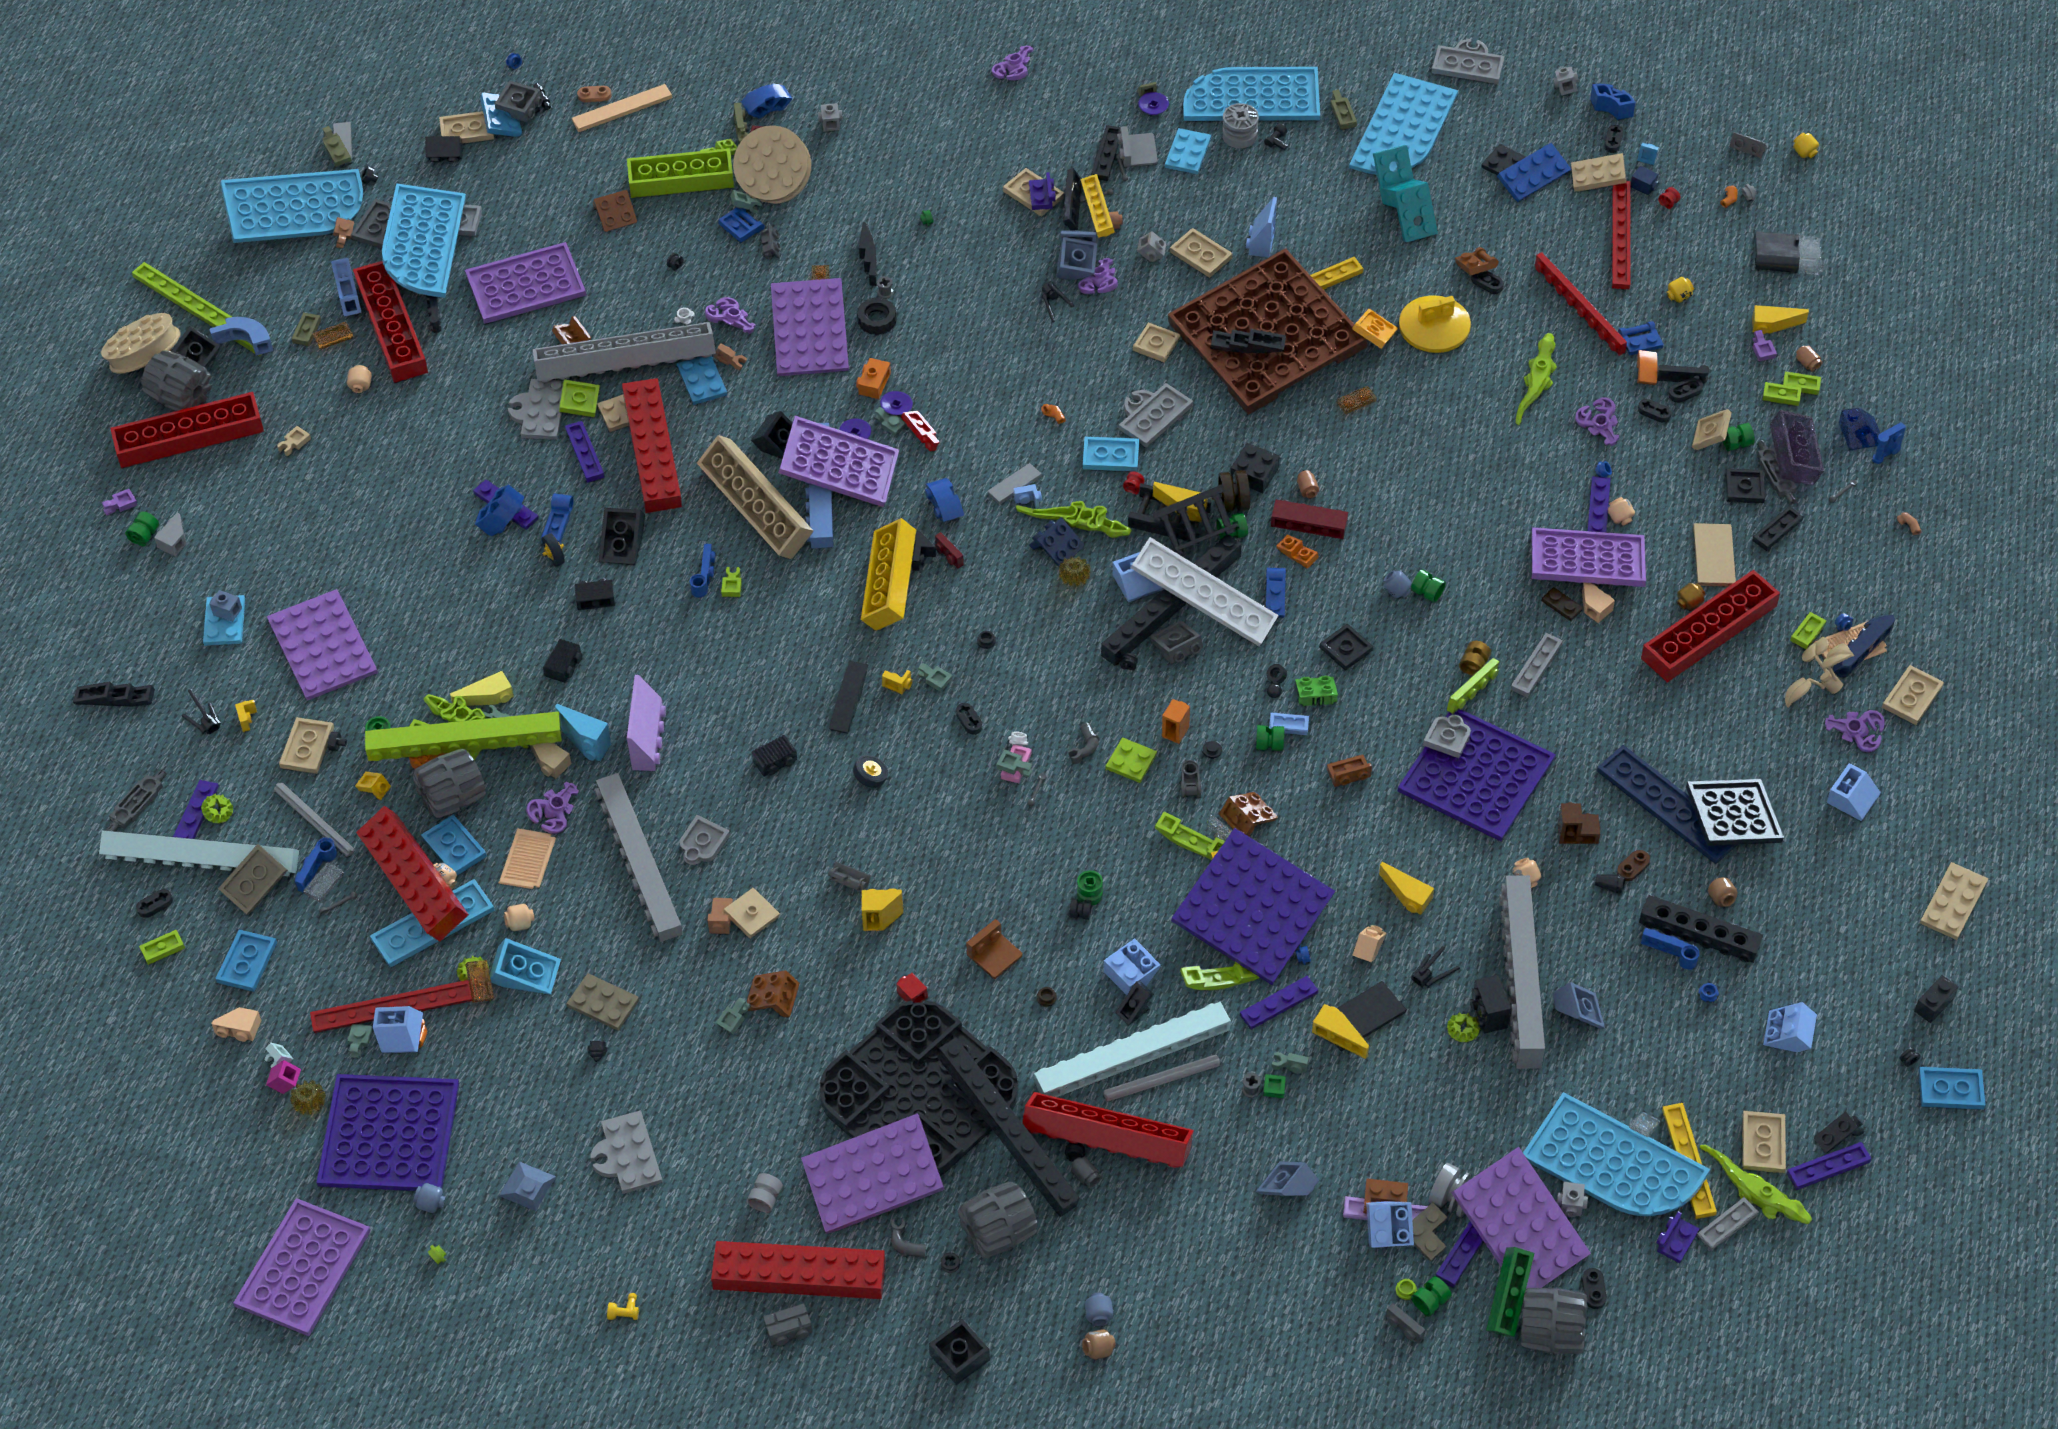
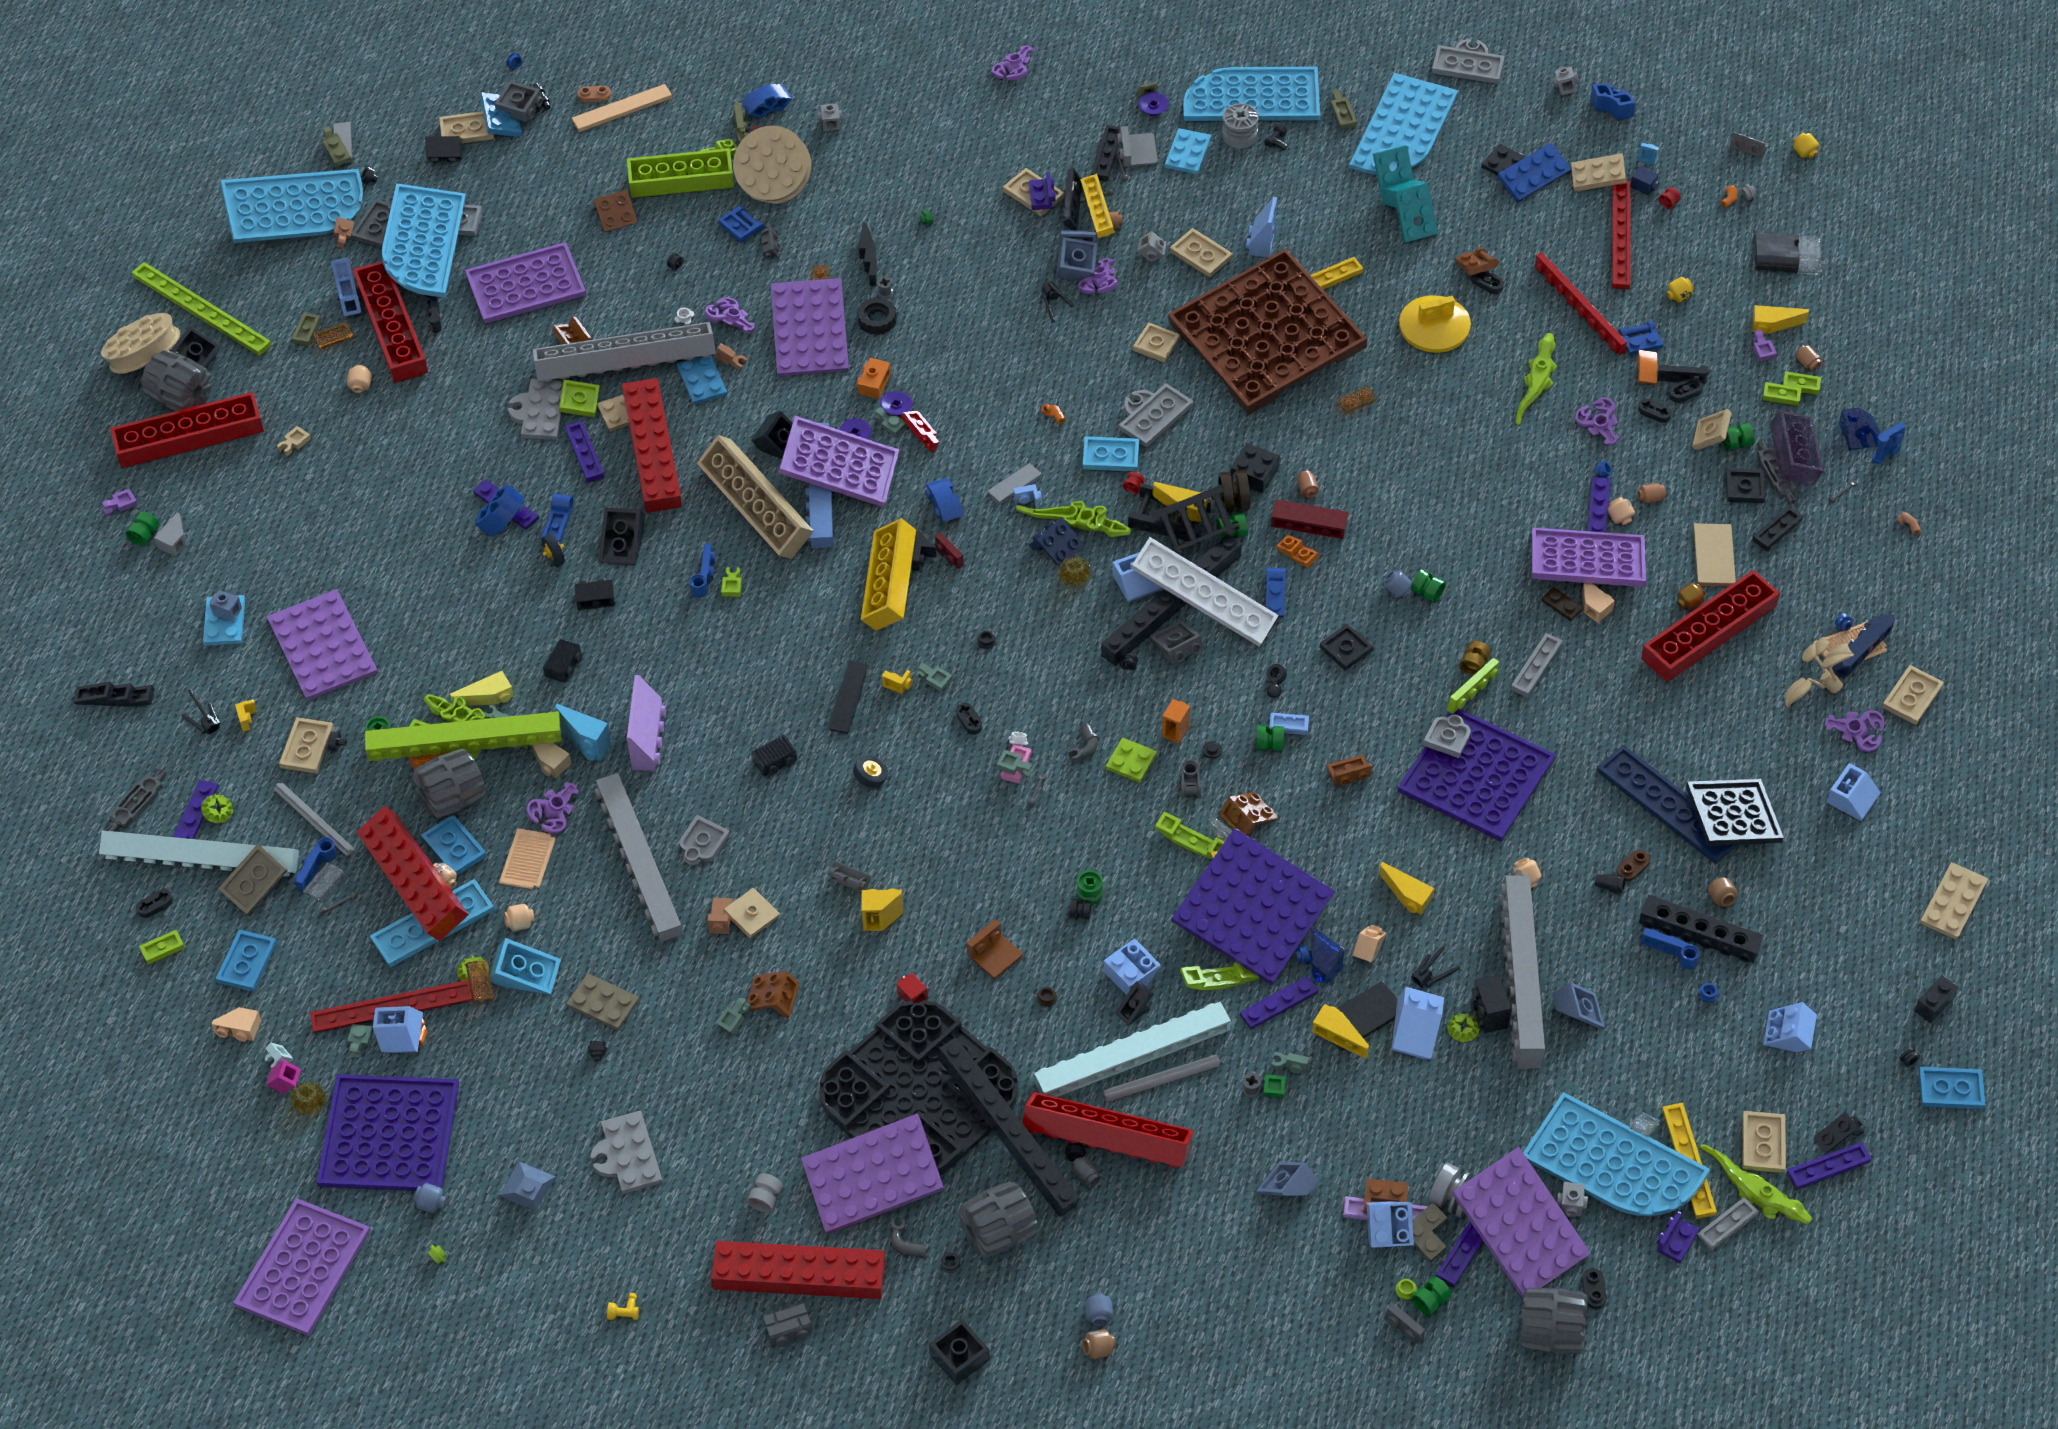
medium blue arch [209,317,273,356] -> none
yellow bracket [355,772,391,800] -> none
sand green plate [730,190,762,213] -> none
black slope [1210,329,1286,353] -> none
bright green hinge [1295,676,1338,706] -> none
light orange tile [1352,309,1398,349] -> none
green brick [1486,1247,1535,1337] -> none
reddish brown brick [1557,802,1600,844] -> none
black beam [1604,125,1623,153] -> none
lime plate [1790,612,1827,649] -> none
none -> clear blue slope [1310,927,1345,985]
none -> light blue slope [1391,987,1444,1060]
none -> nougat brick [1637,483,1666,504]

